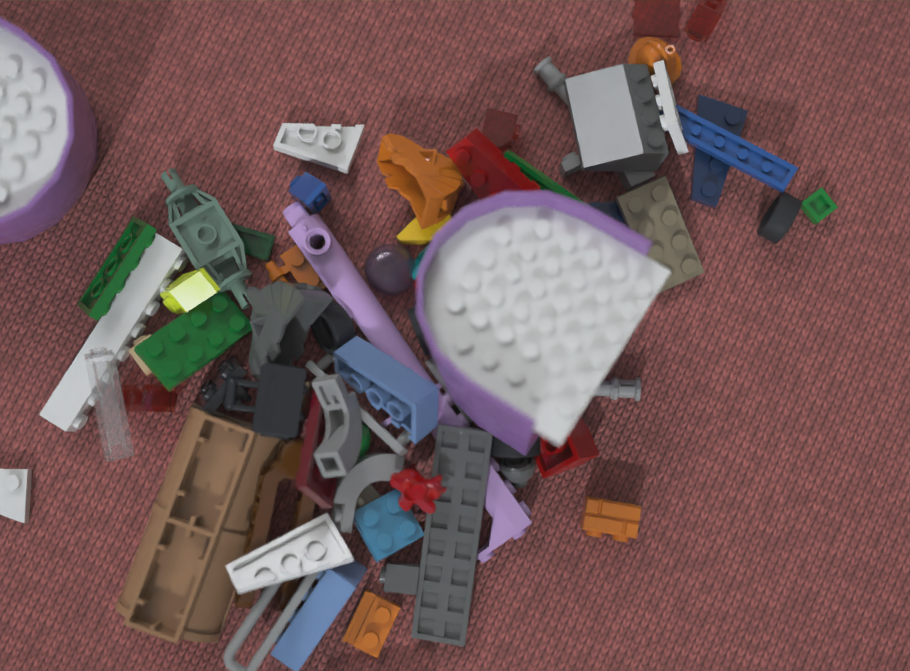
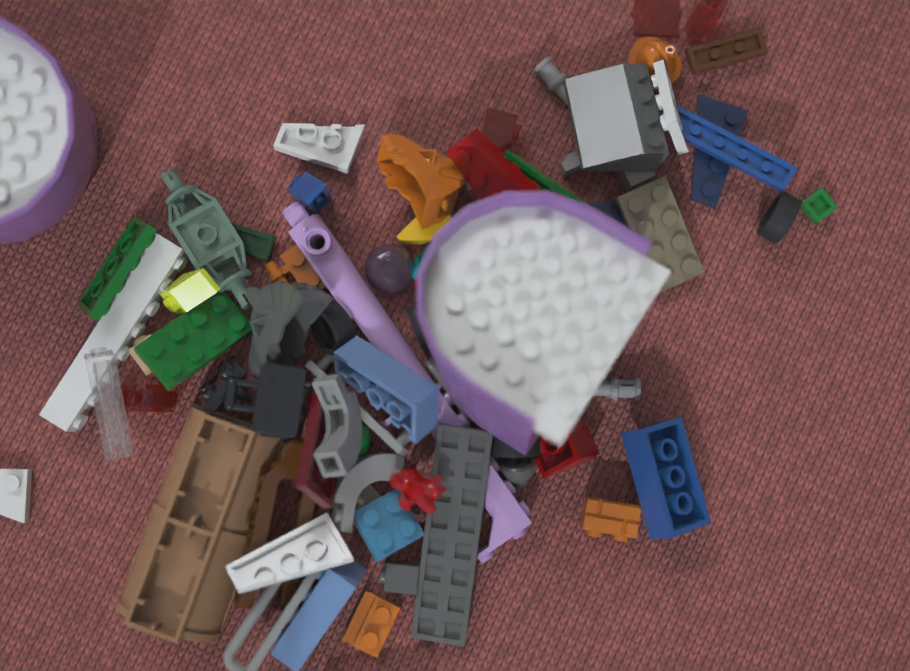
none -> blue brick [621,417,711,539]
none -> reddish brown plate [685,28,768,75]

